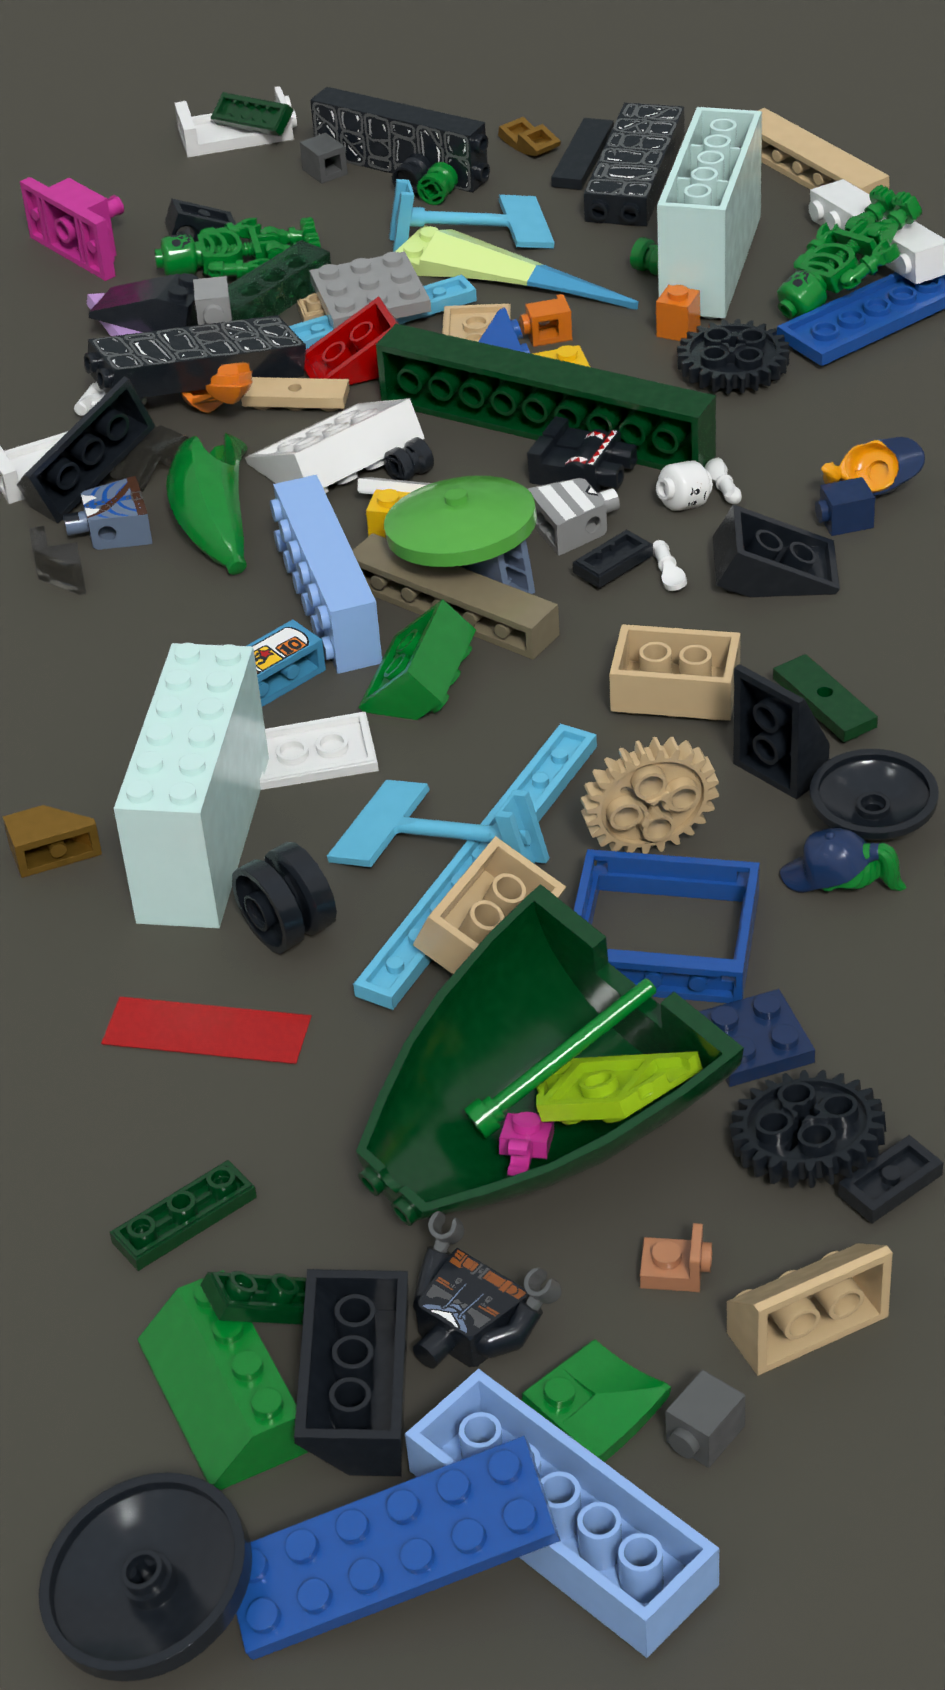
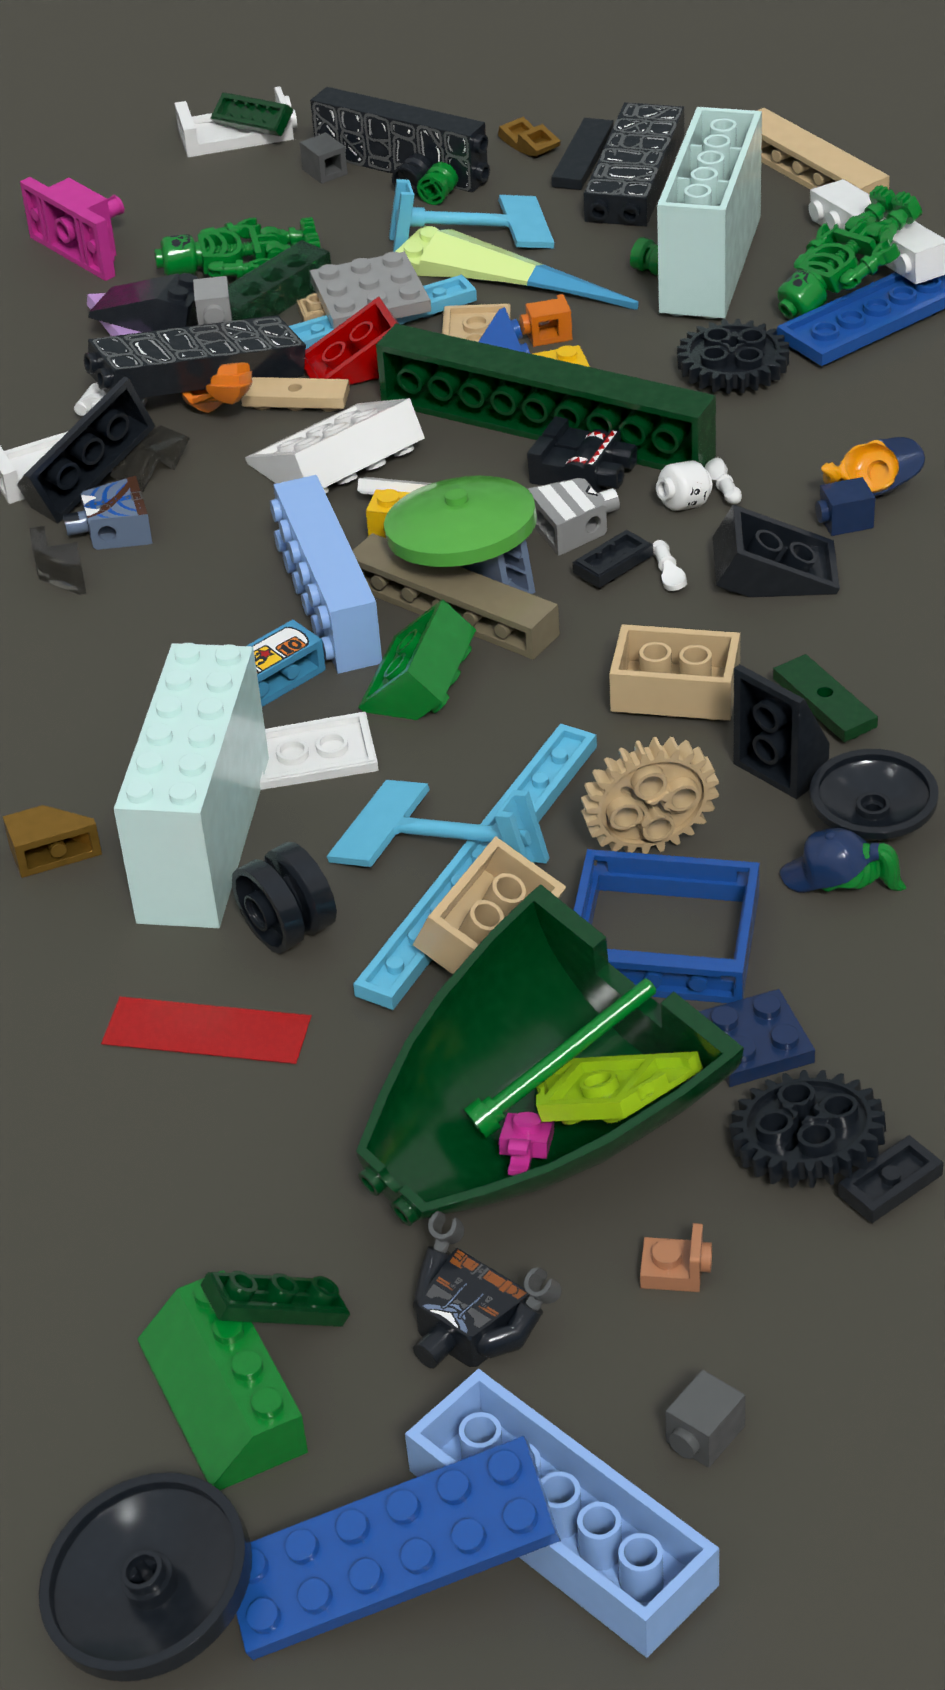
dark green tile [109,1160,257,1271] -> none
black plate [165,199,236,242] -> none
green piece [166,433,248,575] -> none
black slope [294,1269,409,1476] -> none
black wheel [384,437,434,481] -> none
green plate [521,1339,671,1462] -> none
orange brick [656,285,700,341] -> none
tan slope [727,1243,893,1376] -> none

